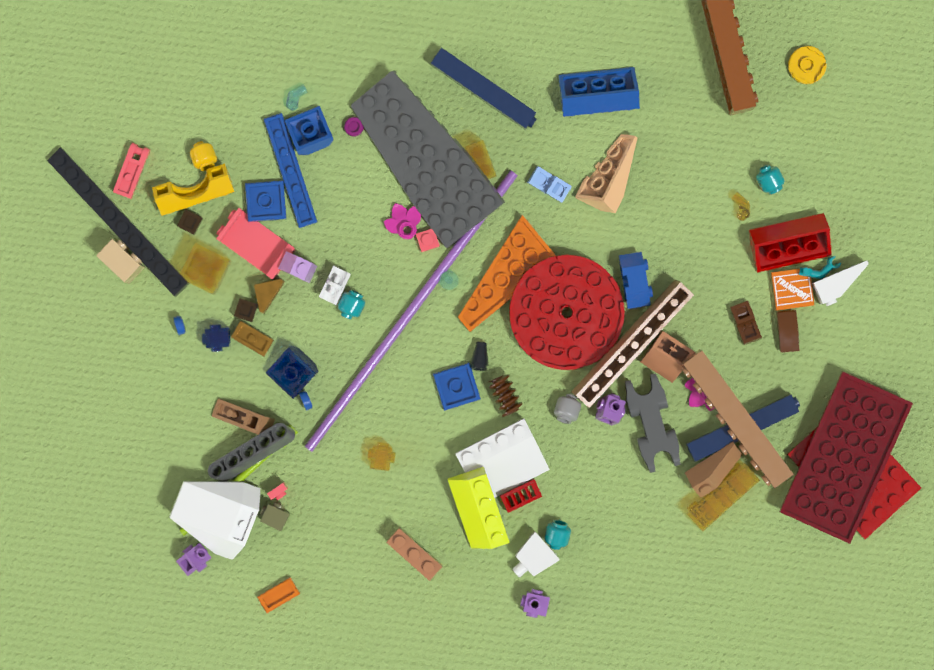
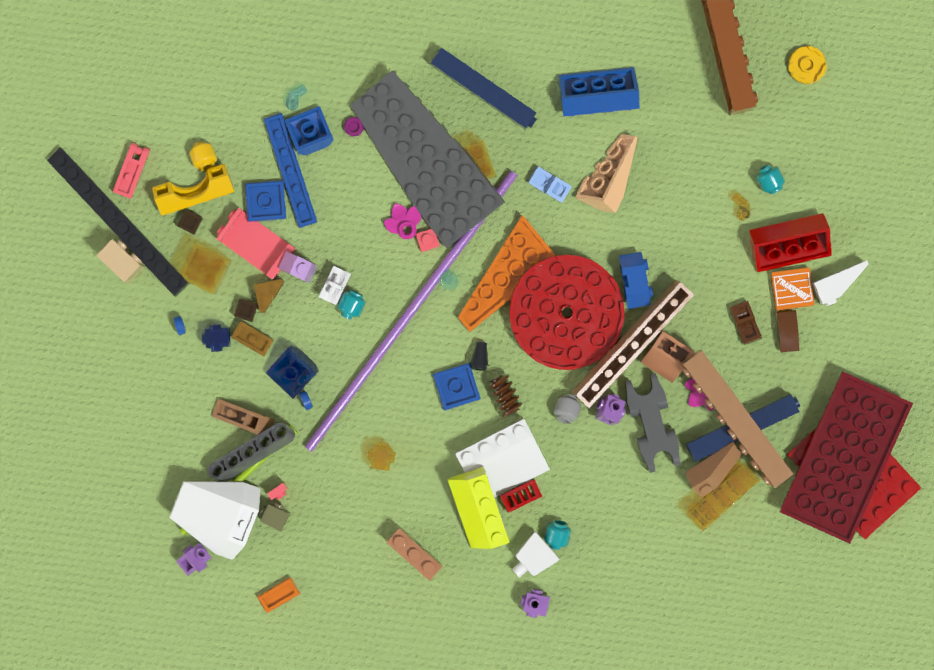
teal arm [799,256,841,279] -> none

